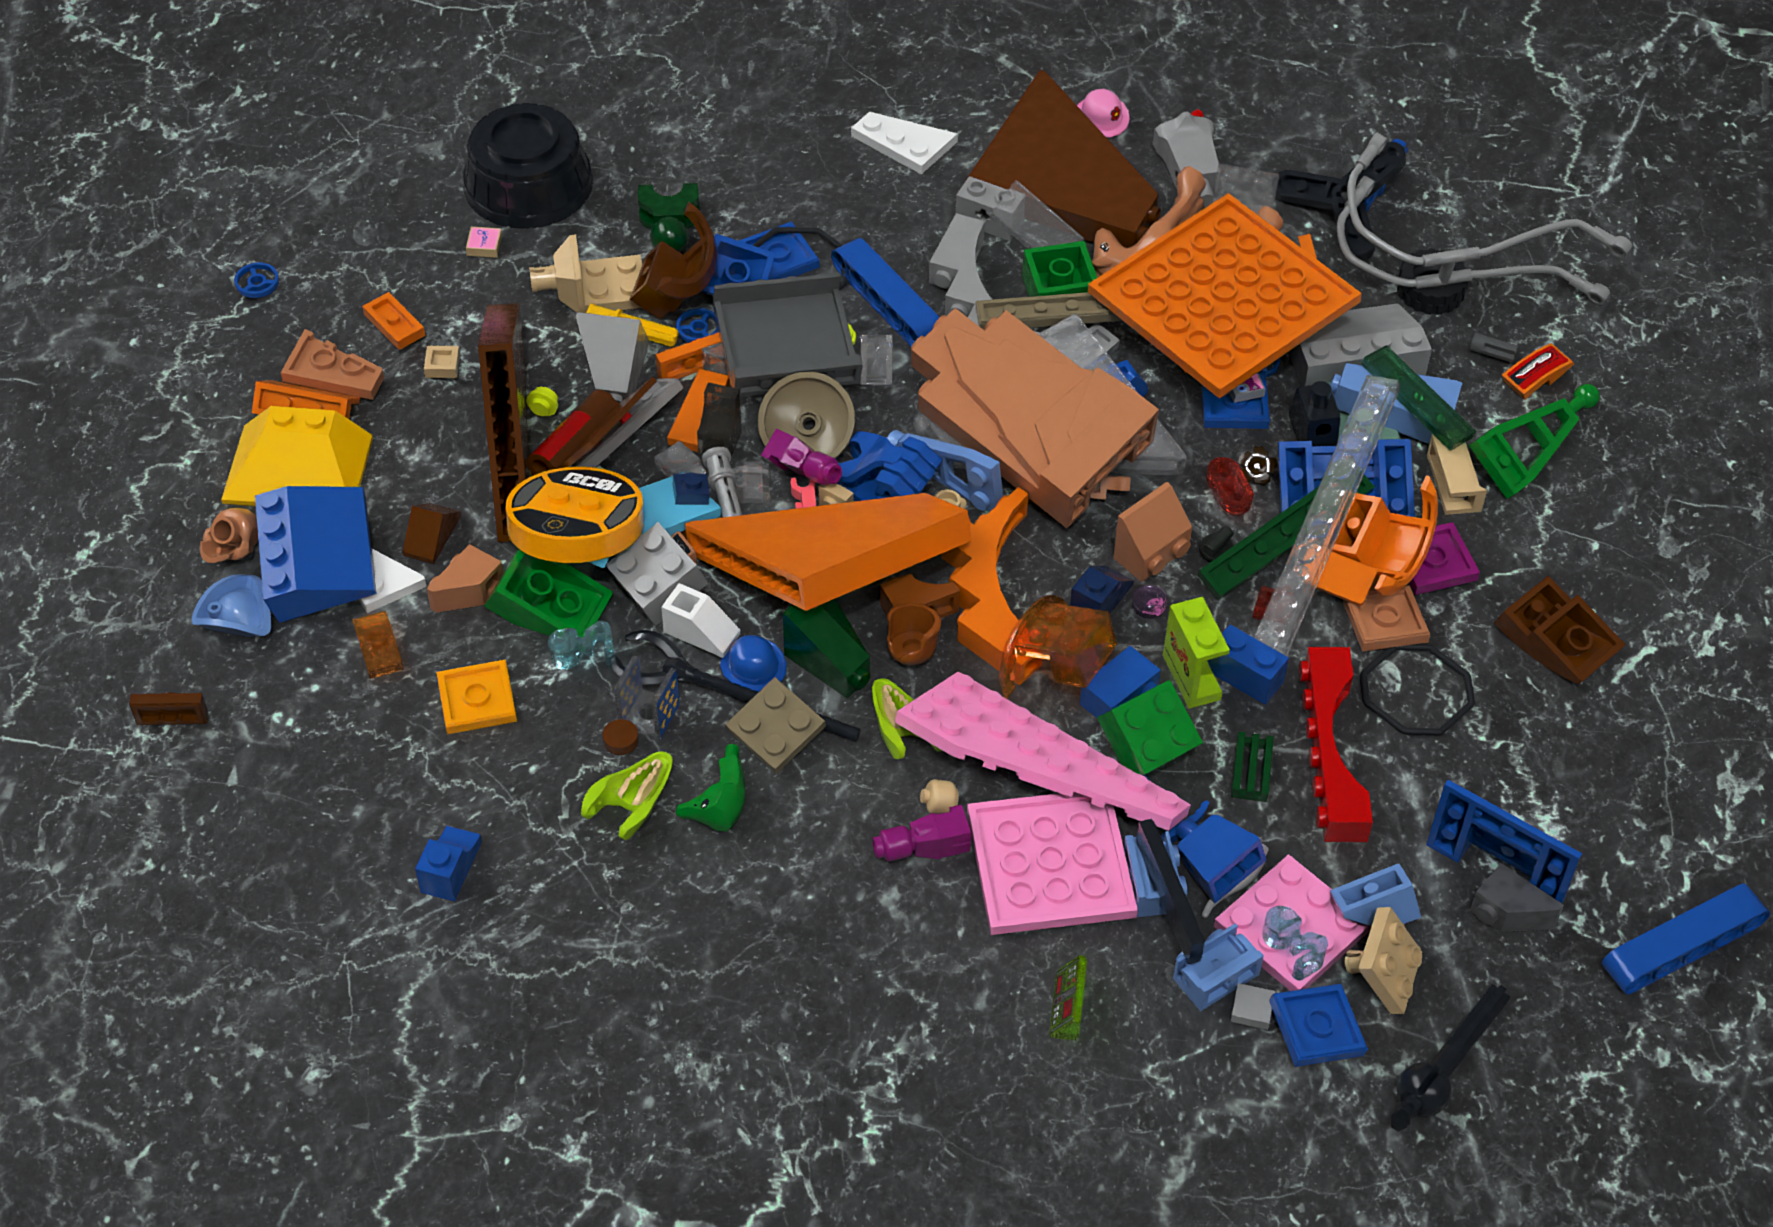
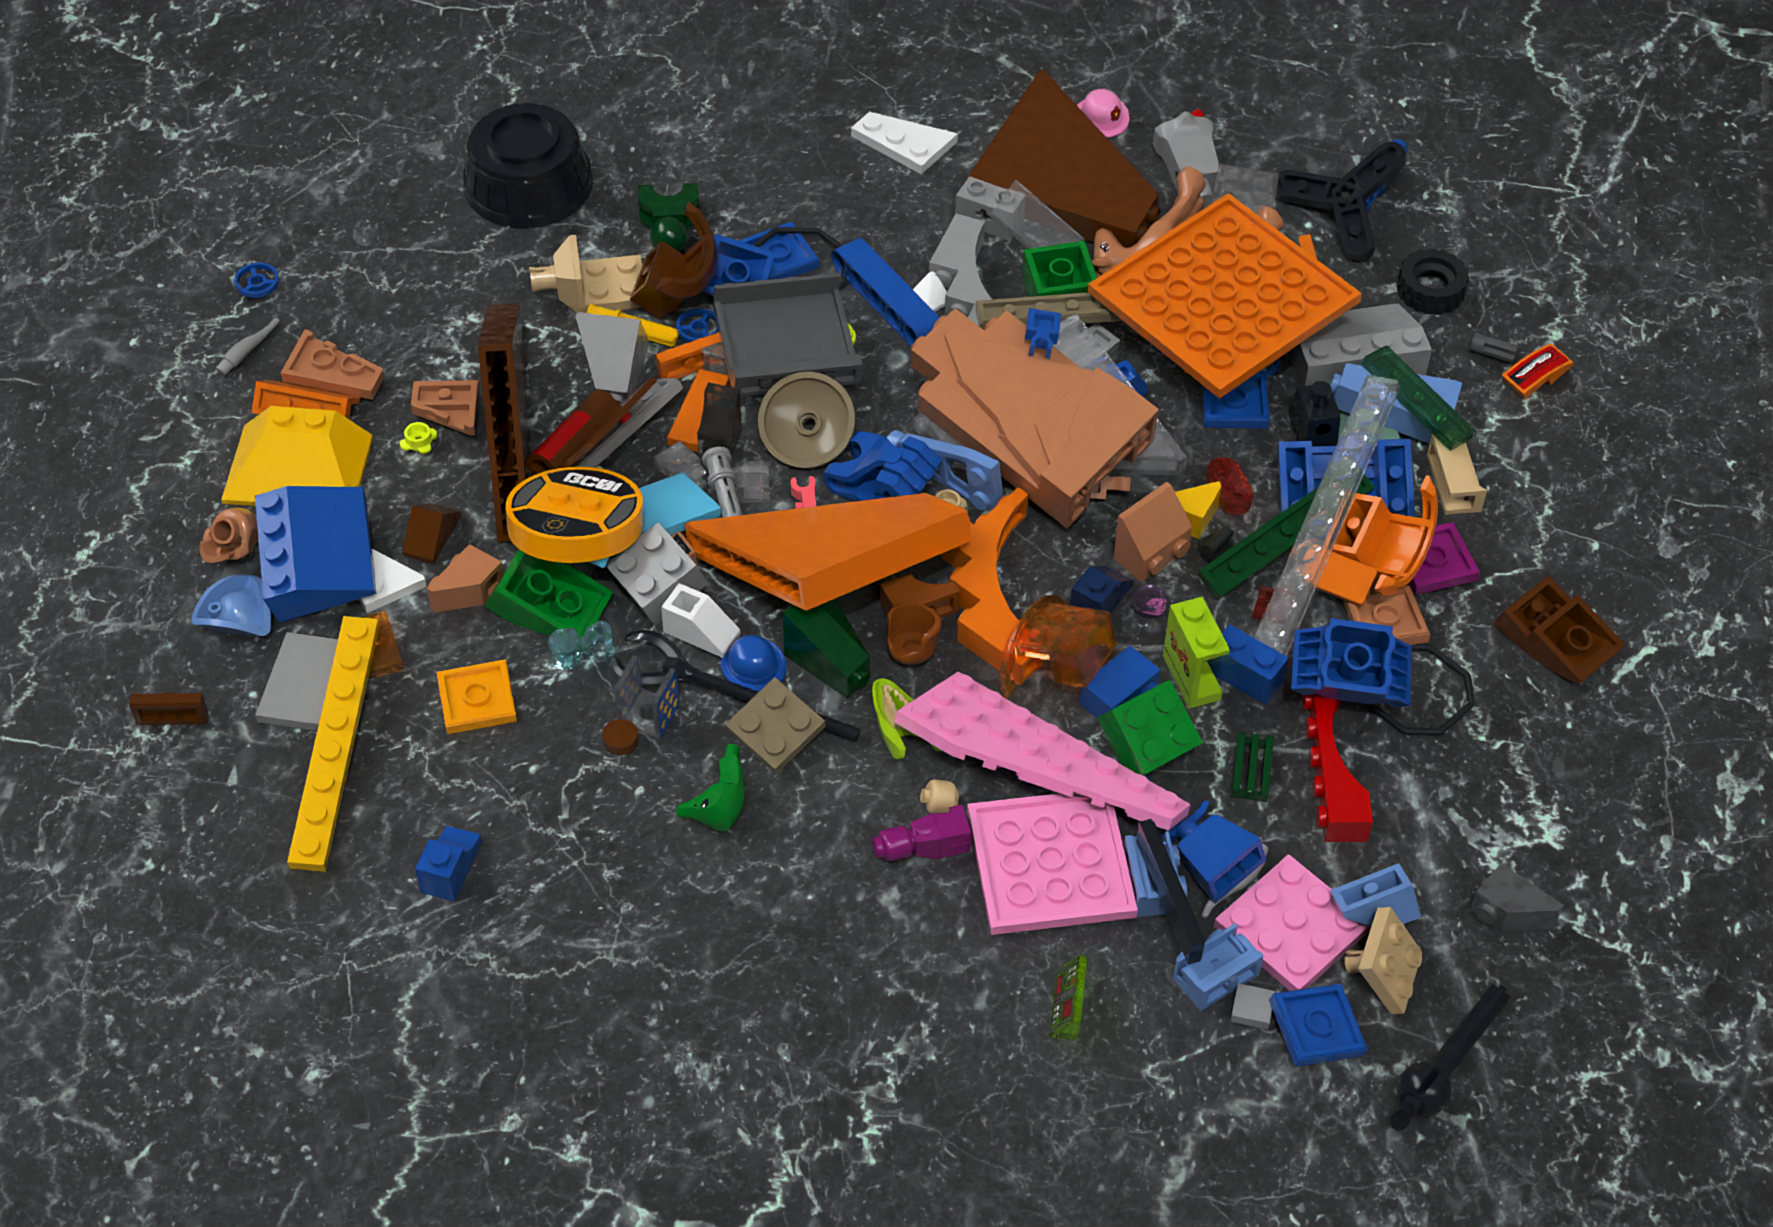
orange plate [362,292,425,350] -> none
tan plate [424,346,460,378] -> none
tile [466,226,502,258] -> none
neon yellow plate [526,386,558,416] -> none
lime animal [581,751,673,840] -> none
dark blue plate [672,472,710,505] -> none
magenta piece [761,429,842,485] -> none
tan plate [819,483,853,506] -> none
clear slope [860,334,893,385] -> none
light grey tile [1229,373,1266,403] -> none
dark brown plant [1237,446,1278,486] -> none
clear light blue leg [1262,906,1328,981] -> none
light grey bar [1337,132,1632,305] -> none
blue slope [1426,780,1582,904] -> none
green plate [1469,384,1600,499] -> none
blue beam [1601,883,1771,995] -> none
none -> light grey animal [216,318,280,376]
none -> light grey tile [255,632,338,731]
none -> yellow plate [287,616,380,872]
none -> neon yellow plate [400,422,437,454]
none -> nougat wing [411,380,479,436]
none -> white slope [913,271,947,312]
none -> blue plate [1025,308,1061,359]
none -> yellow slope [1175,481,1222,539]
none -> blue slope [1291,618,1412,707]

